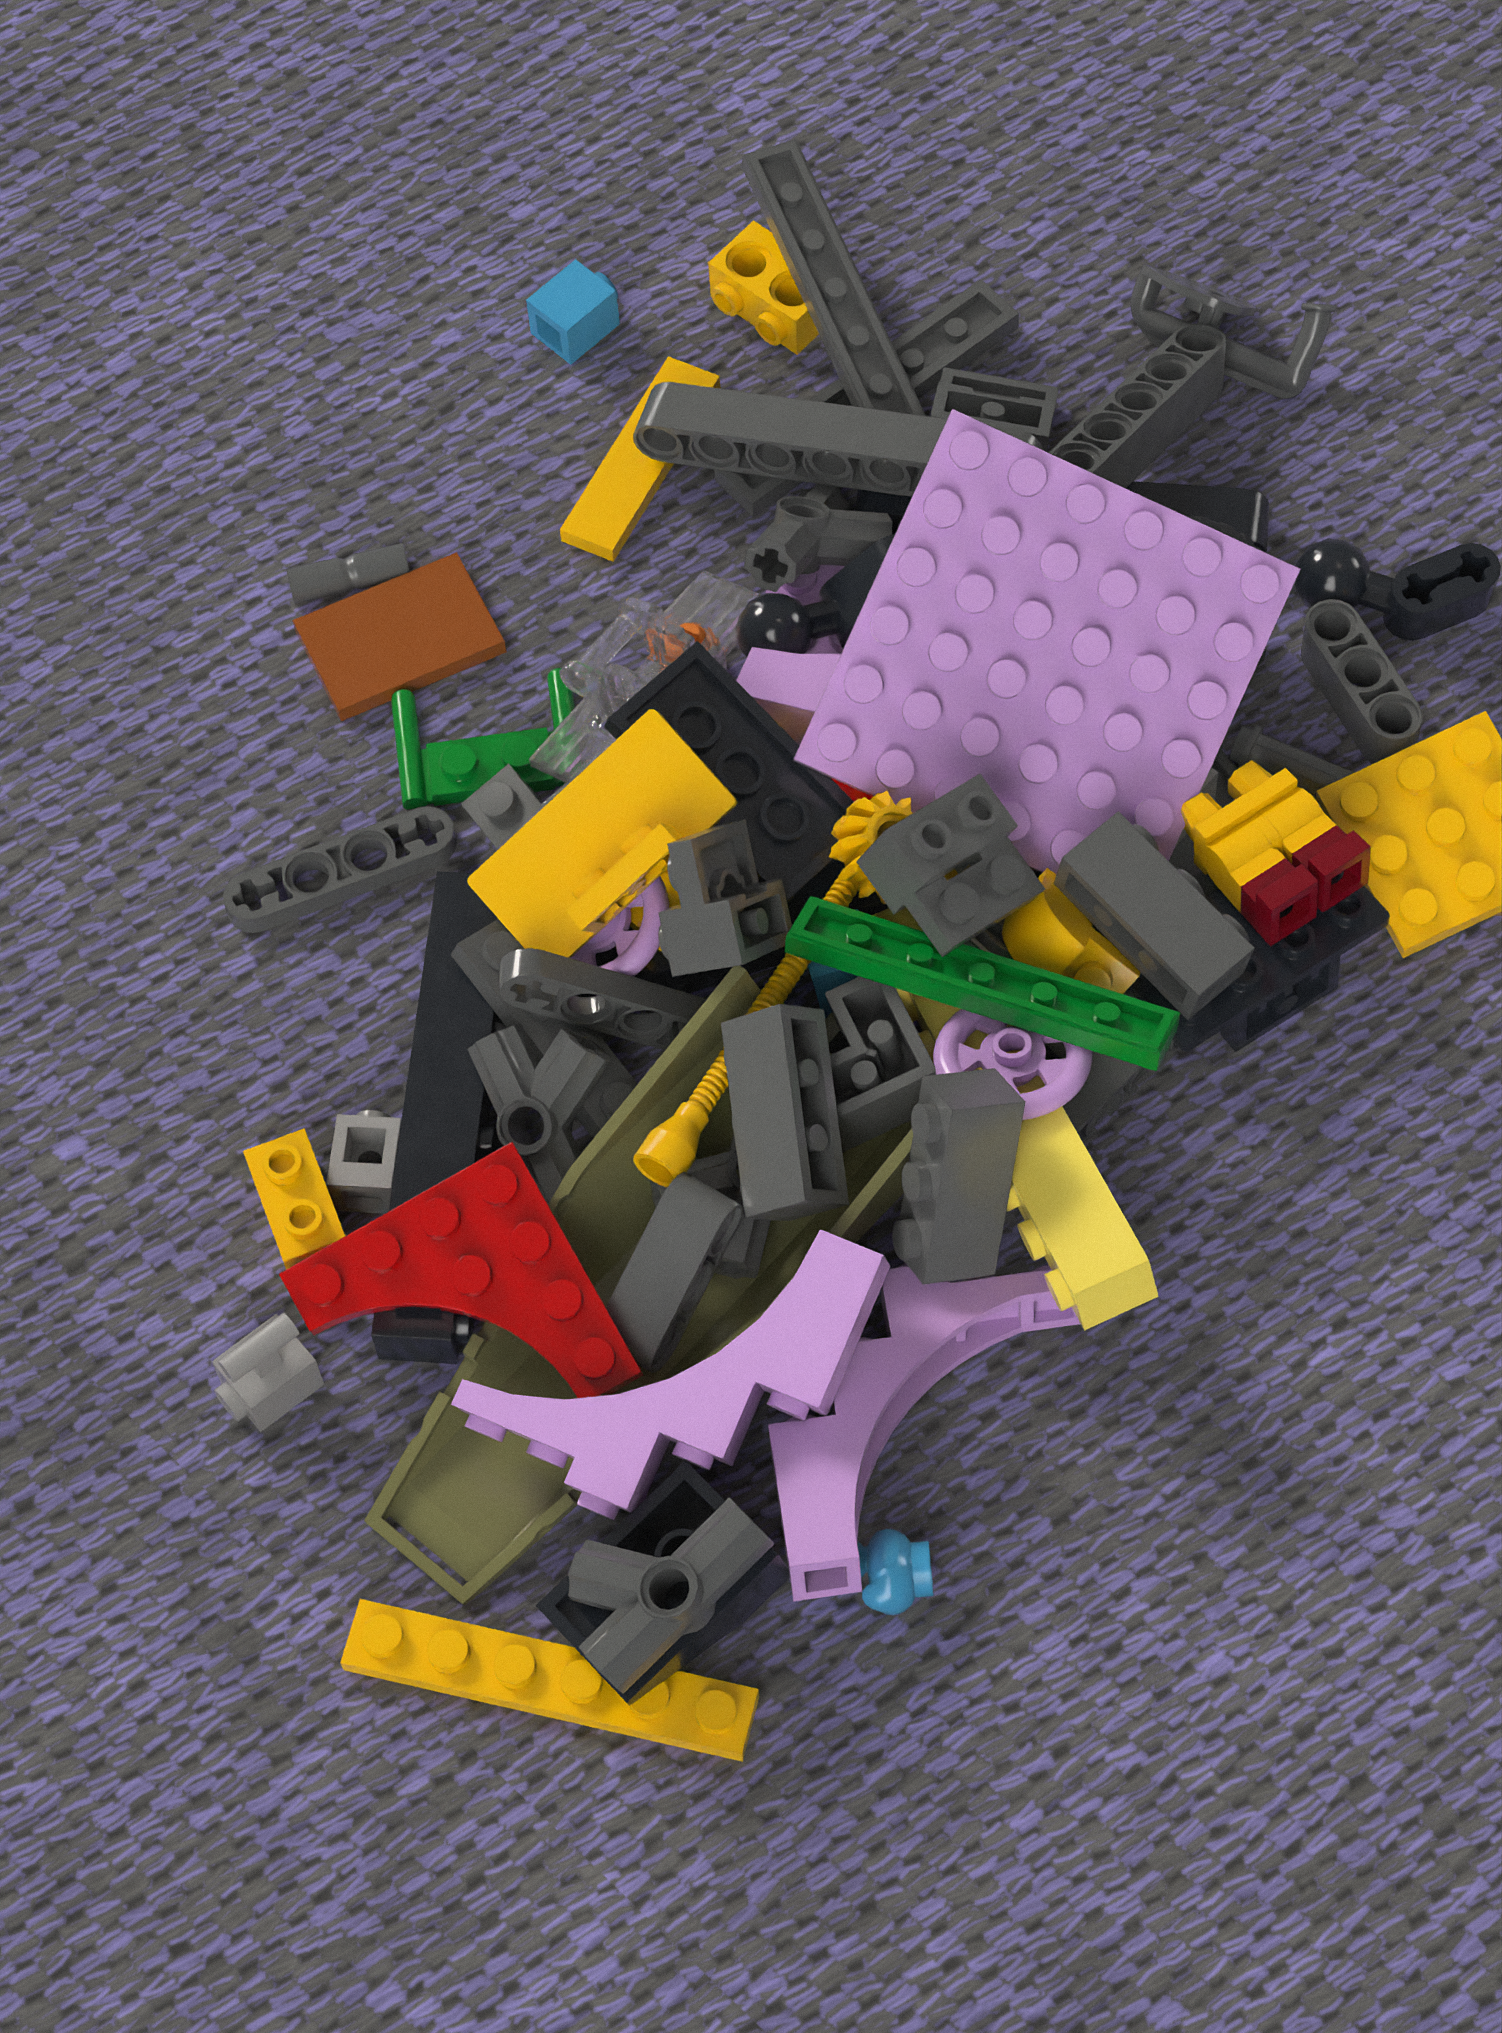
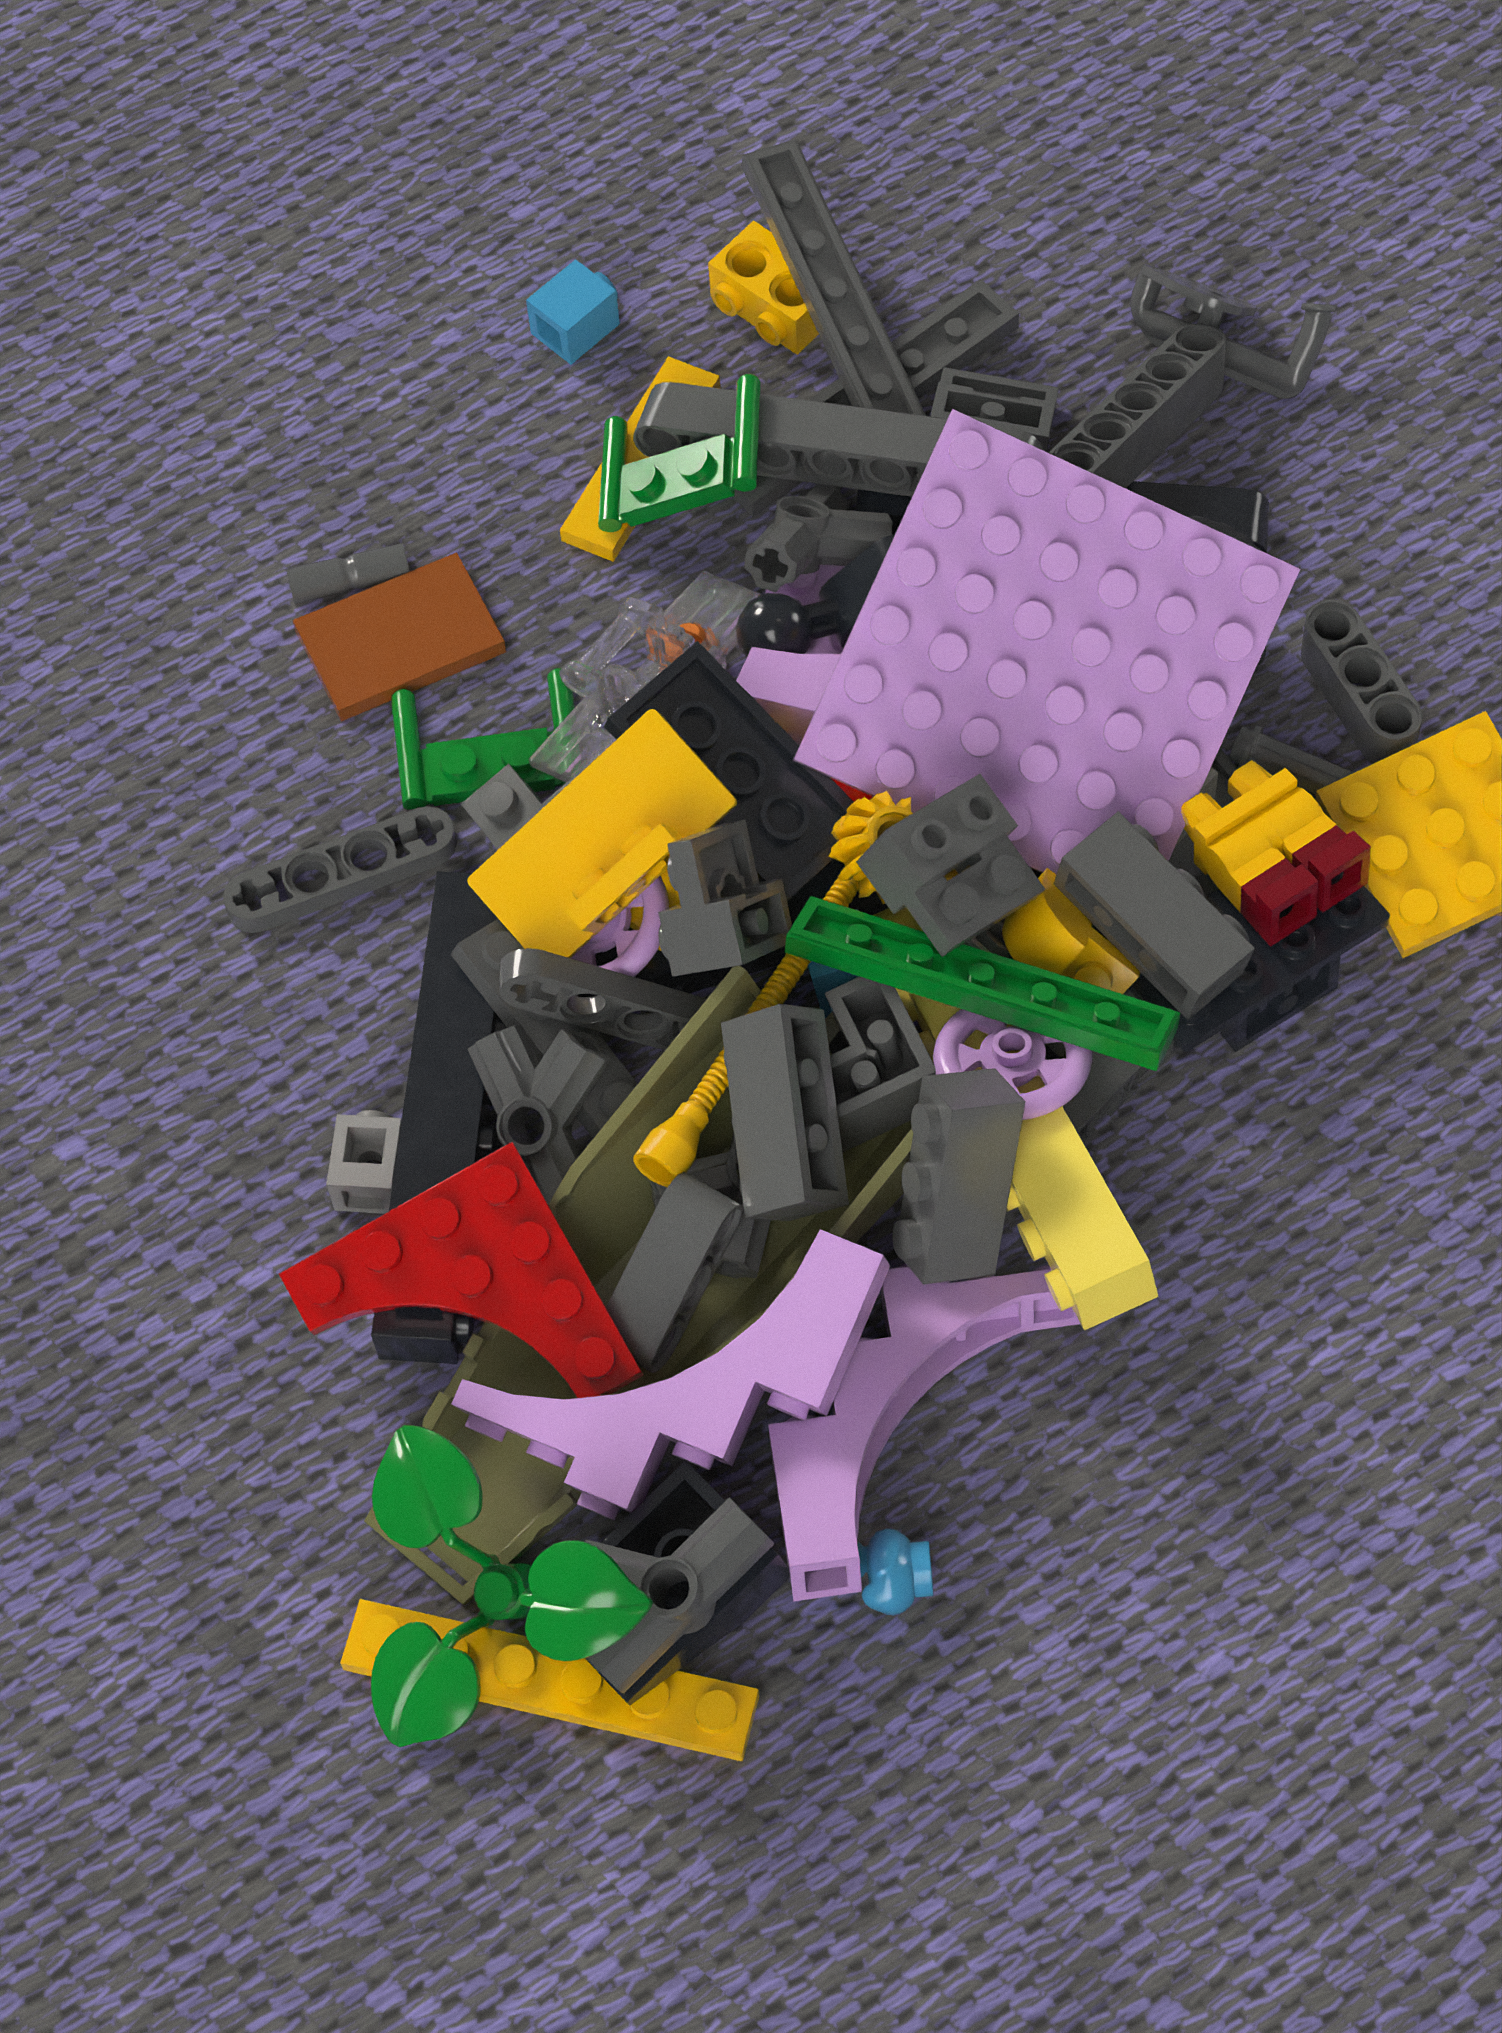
light grey brick [212,1313,324,1432] -> none
yellow brick [243,1128,345,1269] -> none
black beam [1295,538,1501,641] -> none
none -> green plant [371,1425,653,1747]
none -> green plate [598,374,761,532]

